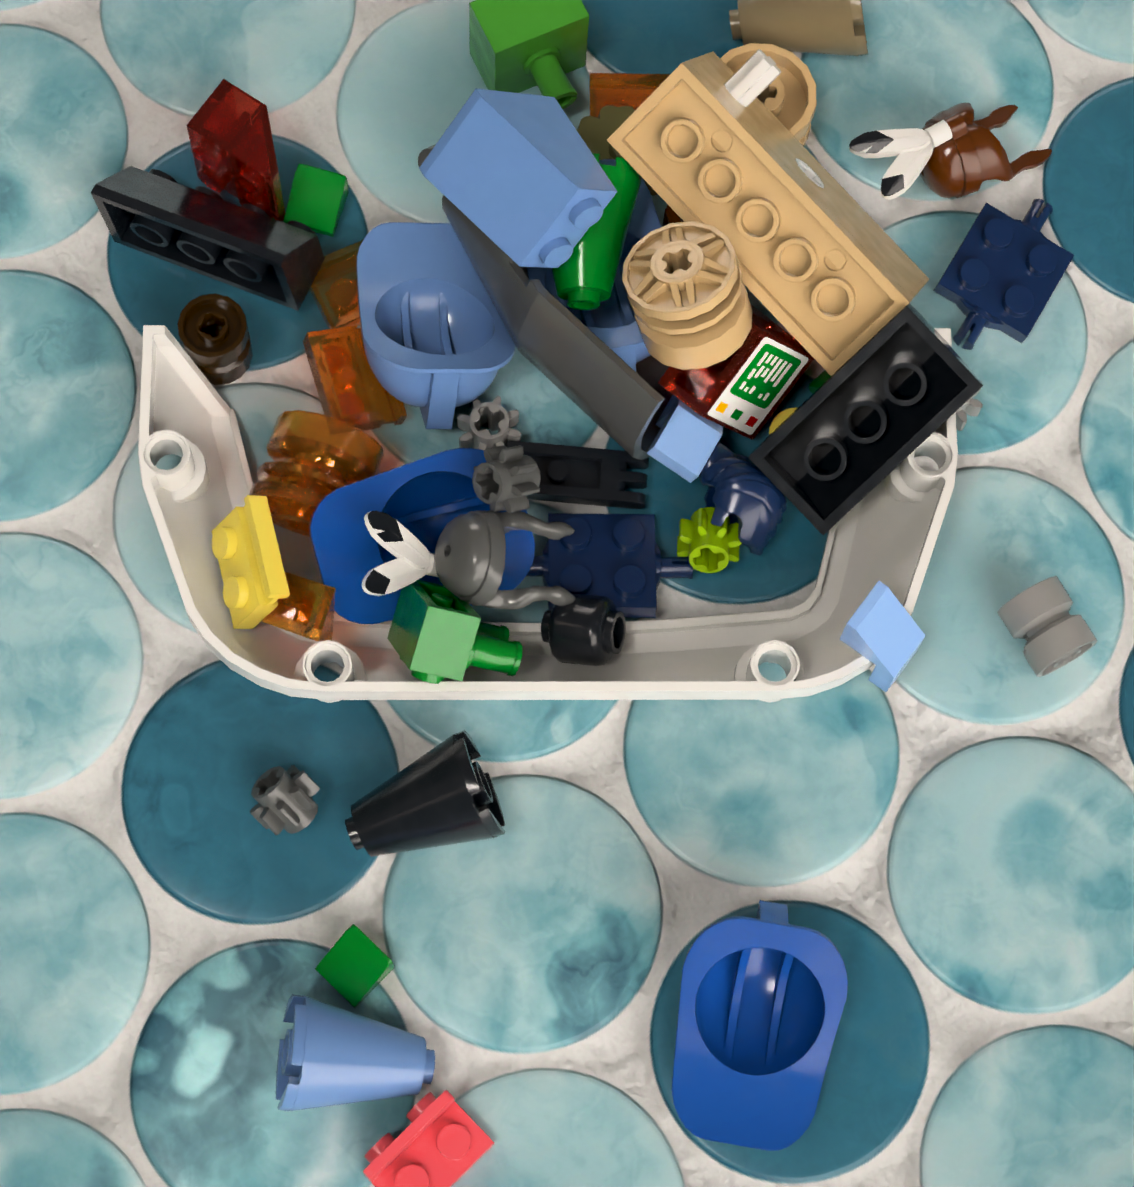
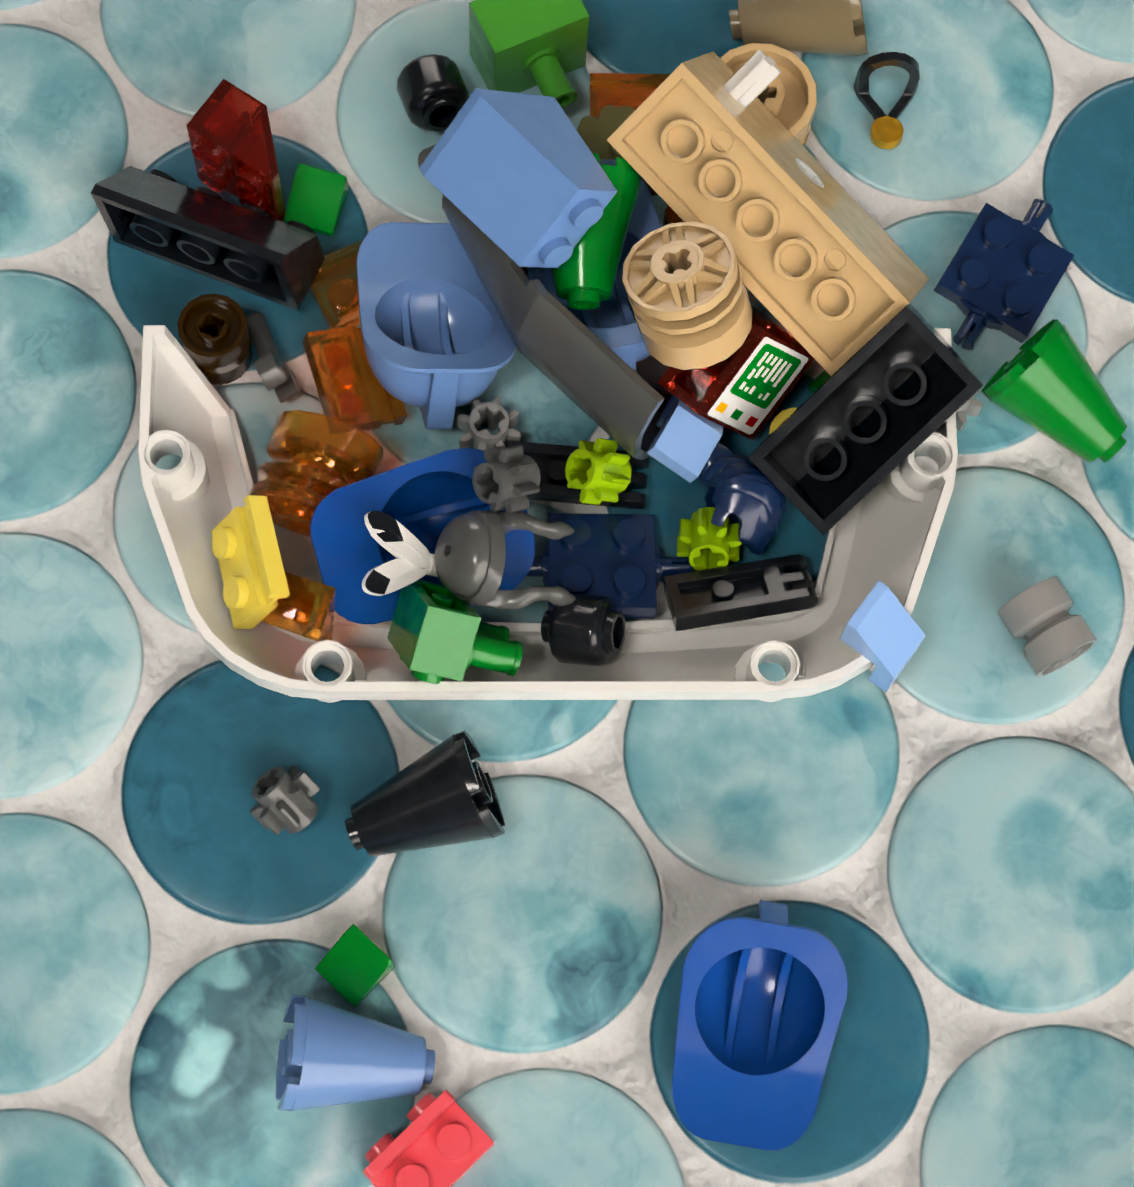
reddish brown hair [849,102,1052,200] -> none
none -> dark grey bar [246,312,299,403]
none -> black head [397,54,470,131]
none -> lime gear [565,438,631,505]
none -> black hinge [664,554,819,631]
none -> black piece [854,52,920,149]
none -> green cone [982,319,1127,463]

